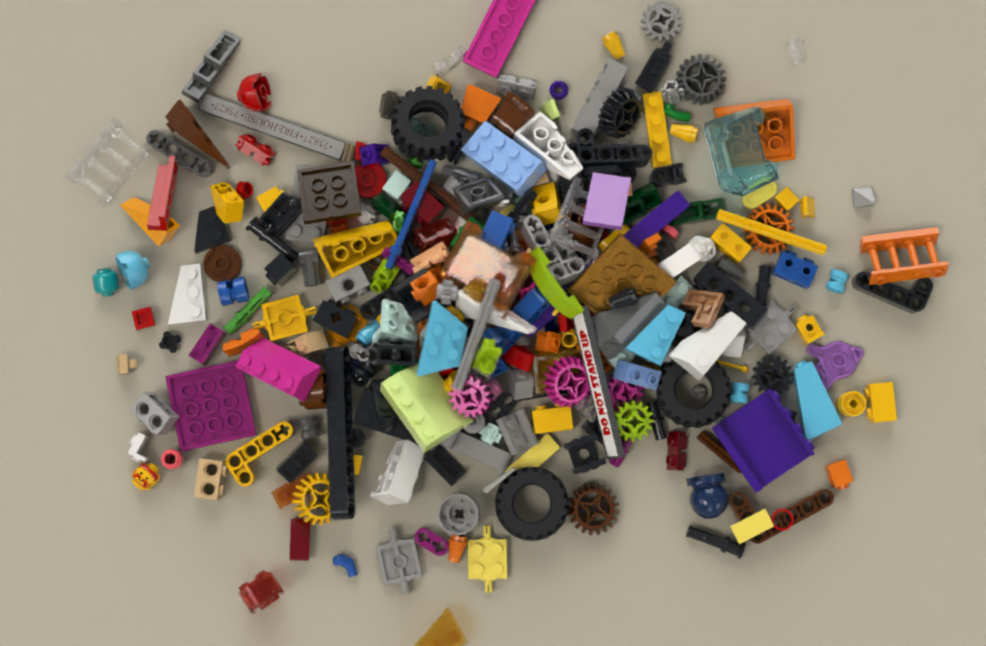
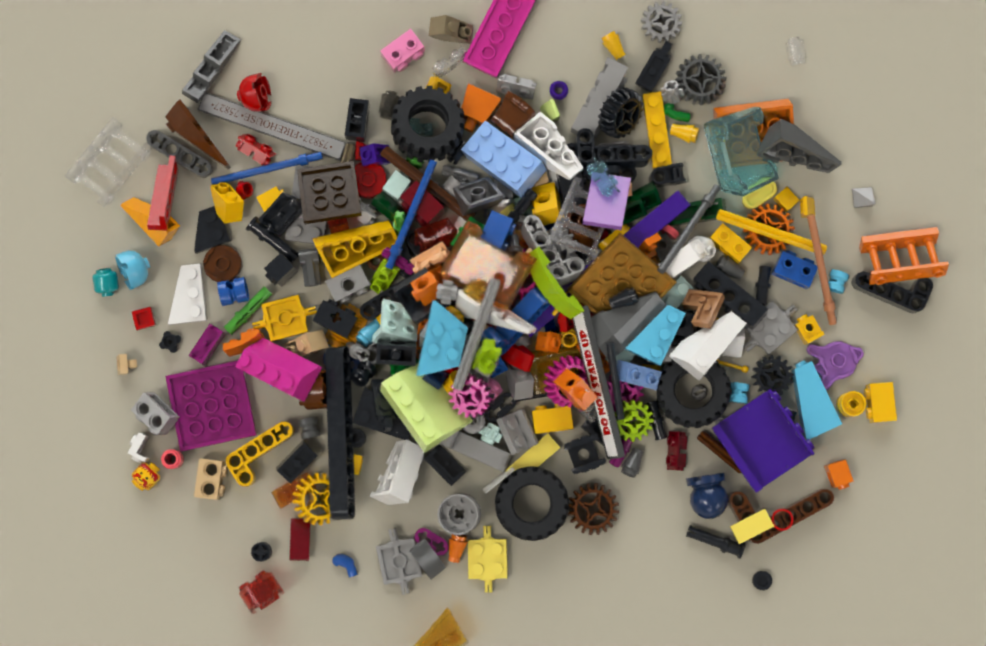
none -> blue bar [211,152,323,185]
none -> black wheel [251,542,272,562]
none -> black brick [345,98,370,142]
none -> bright pink brick [380,29,425,73]
none -> dark grey slope [409,538,446,580]
none -> dark blue tile [422,370,448,390]
none -> dark tan slope [428,15,473,44]
none -> orange torso [553,368,597,411]
none -> clear light blue hinge [587,157,620,197]
none -> black bar [606,342,625,420]
none -> dark grey cone [621,448,644,478]
none -> dark grey bar [657,184,721,274]
none -> black tile [752,571,772,590]
none -> dark grey wedge [757,119,841,173]
none -> nougat bar [807,214,837,325]

